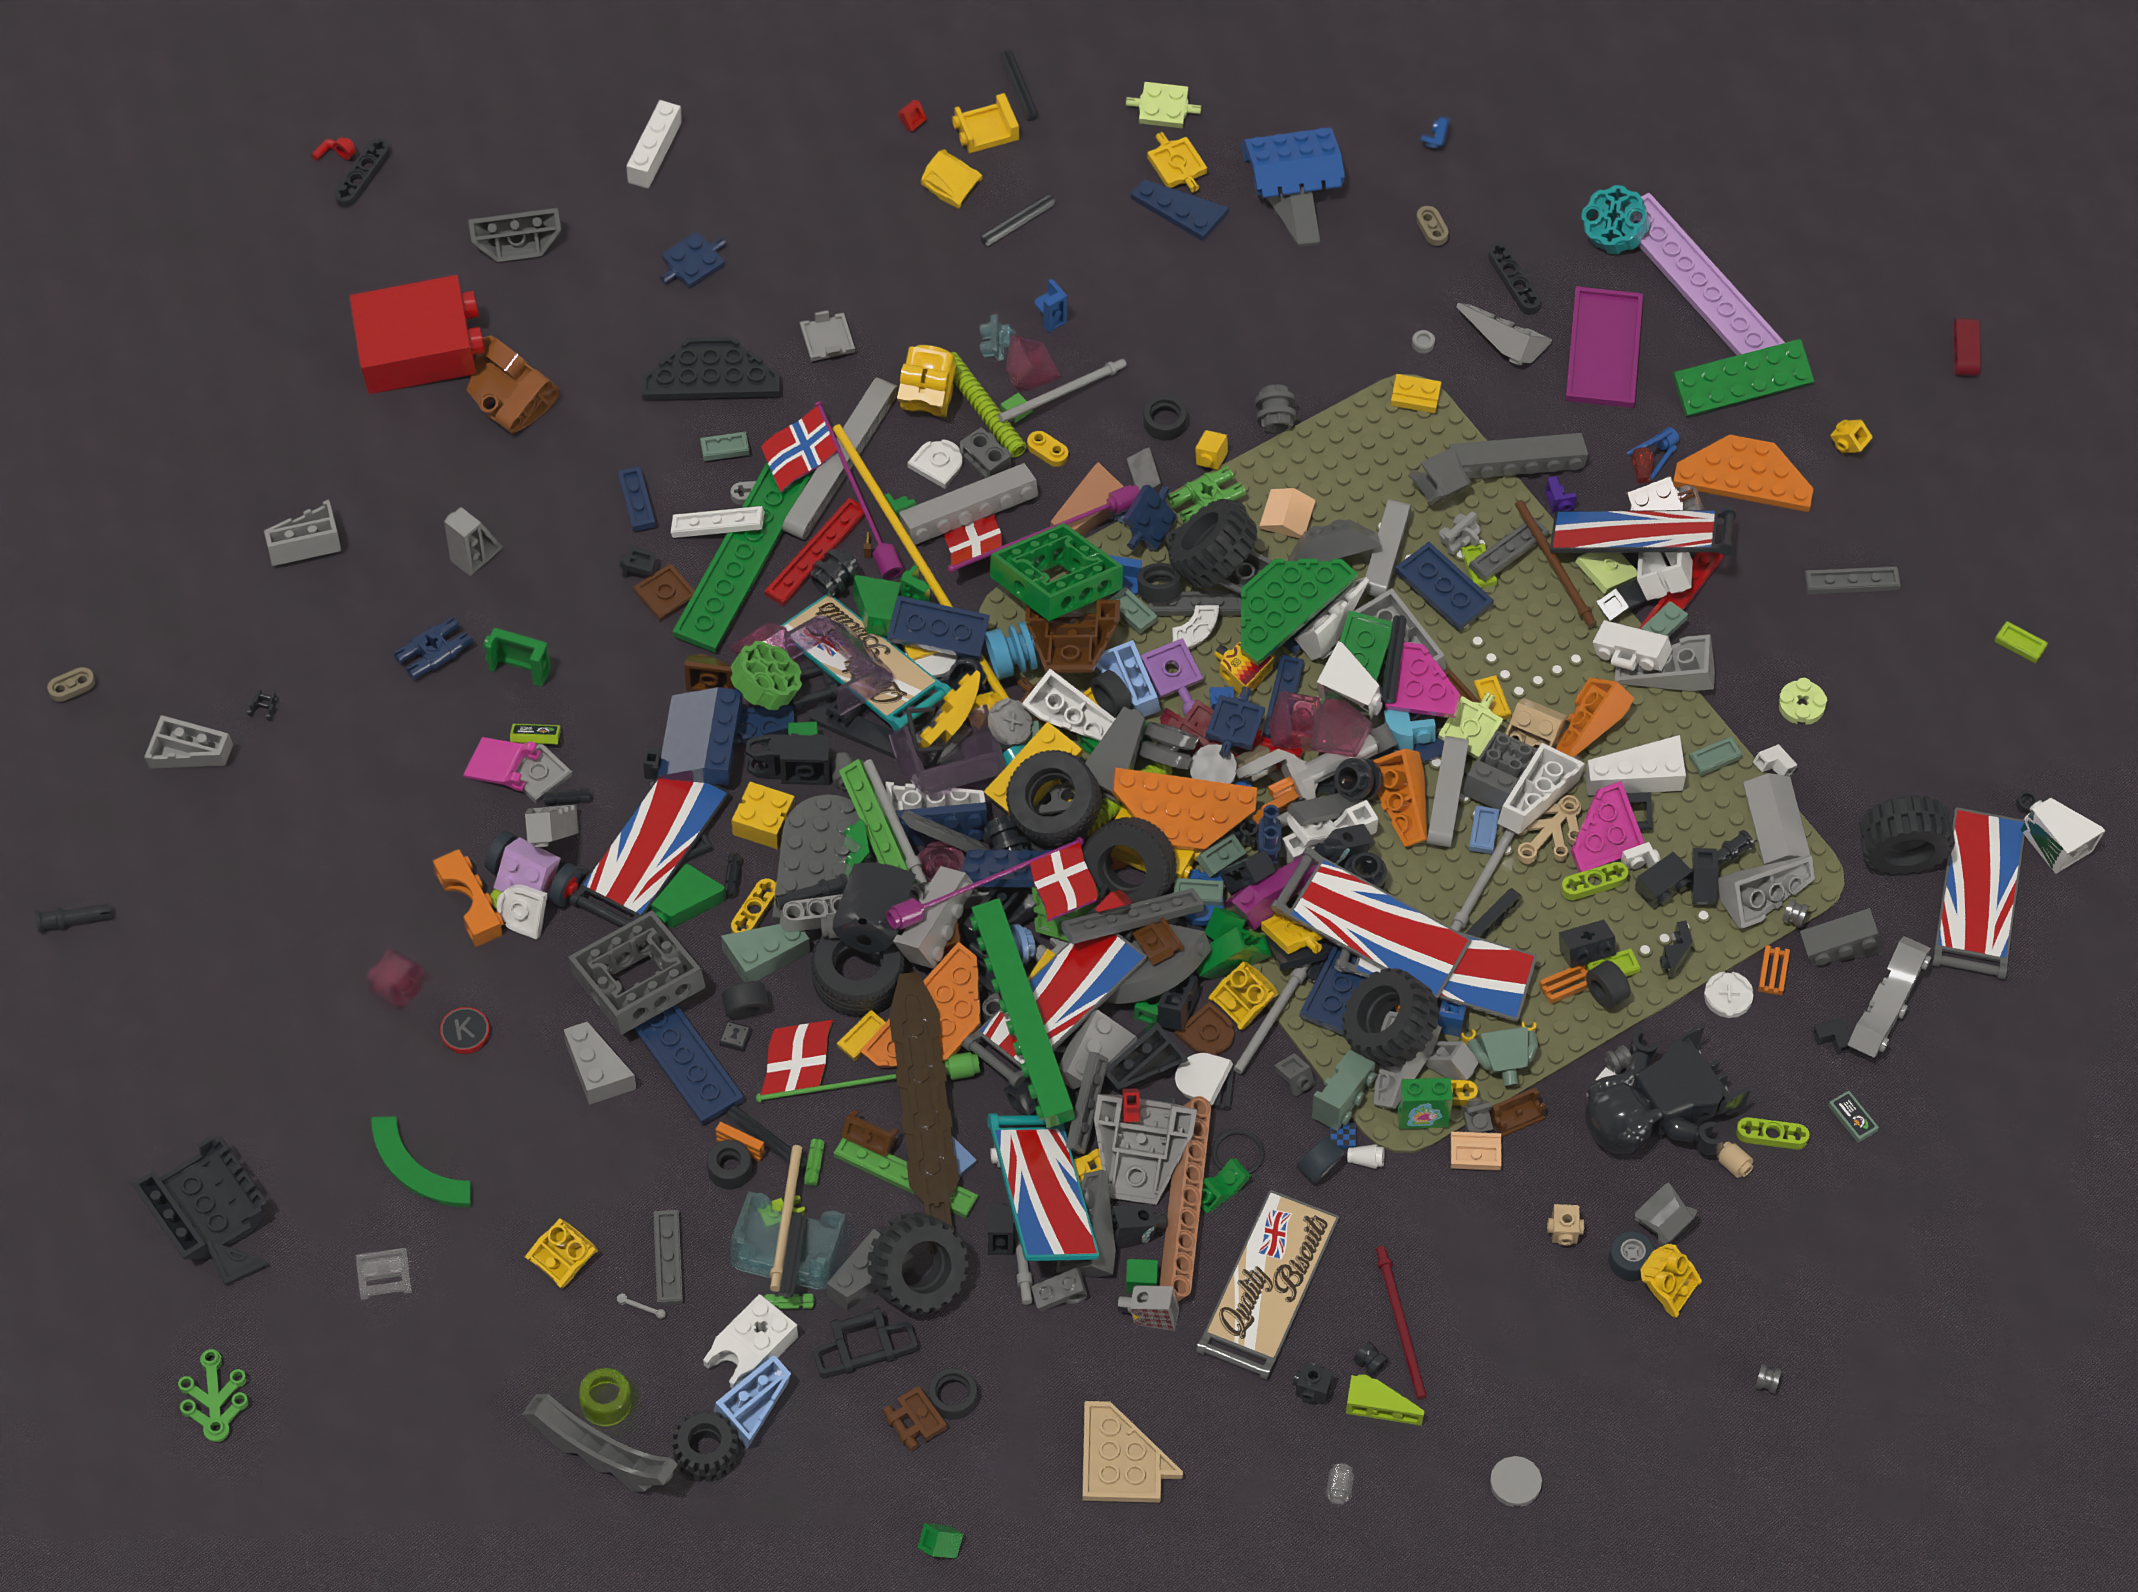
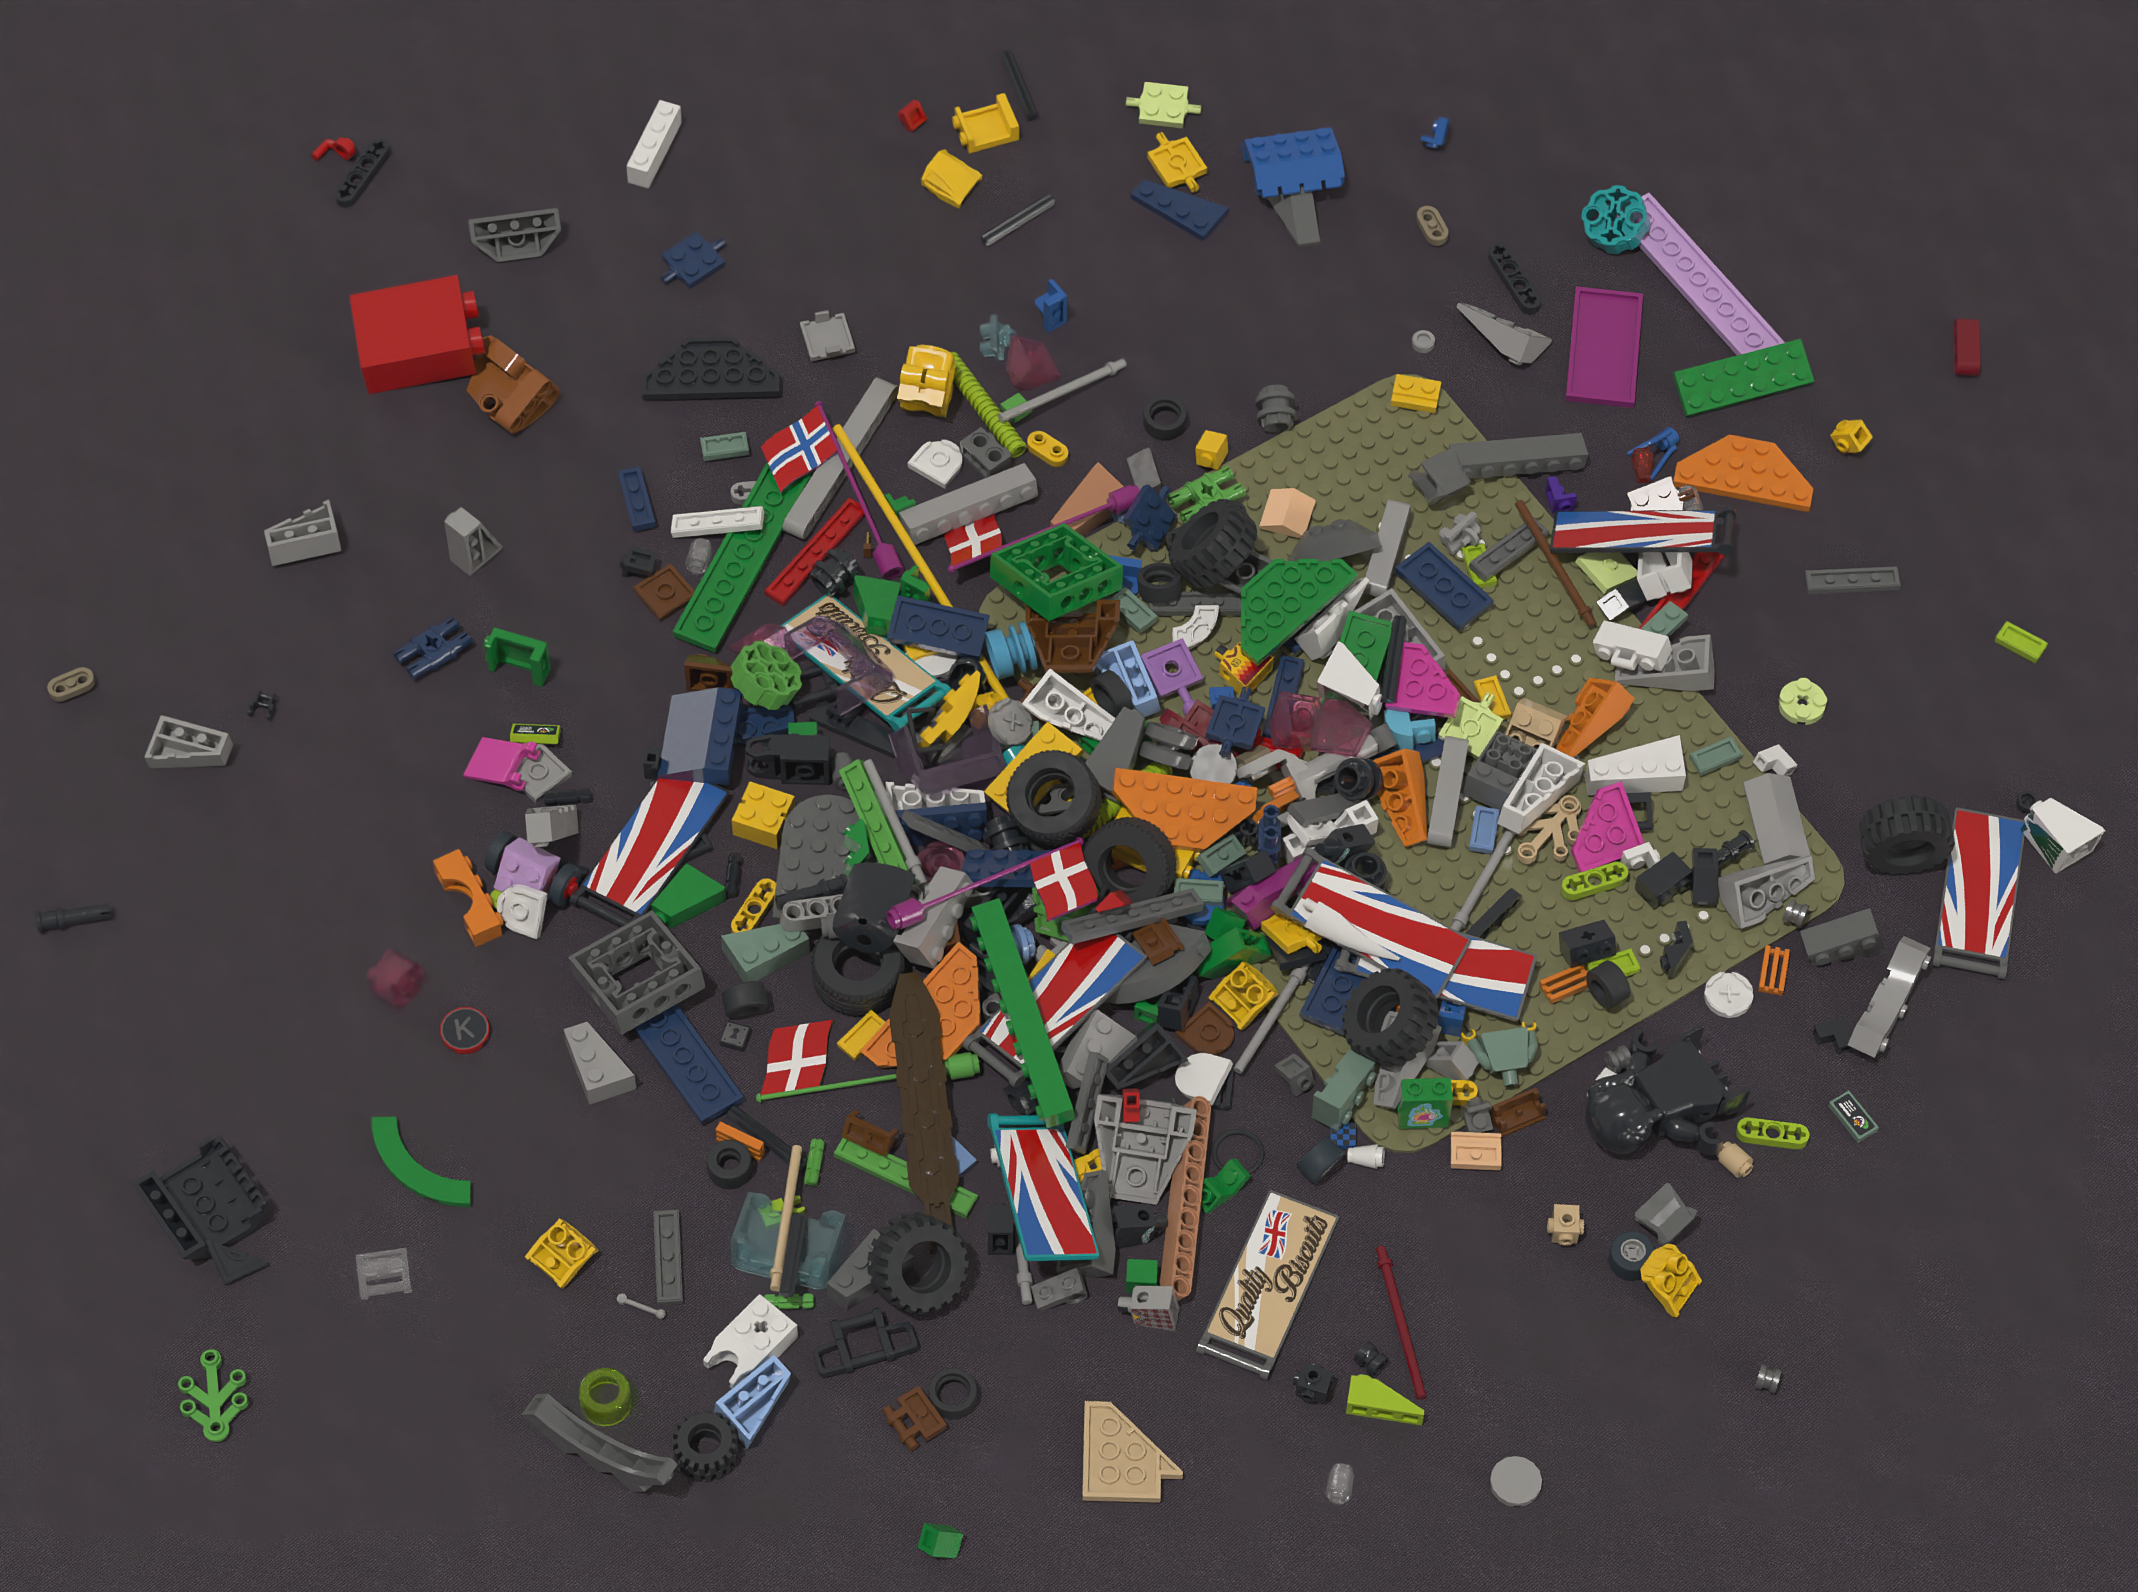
none -> clear brick [685,538,713,574]
none -> white piece [1302,898,1400,961]

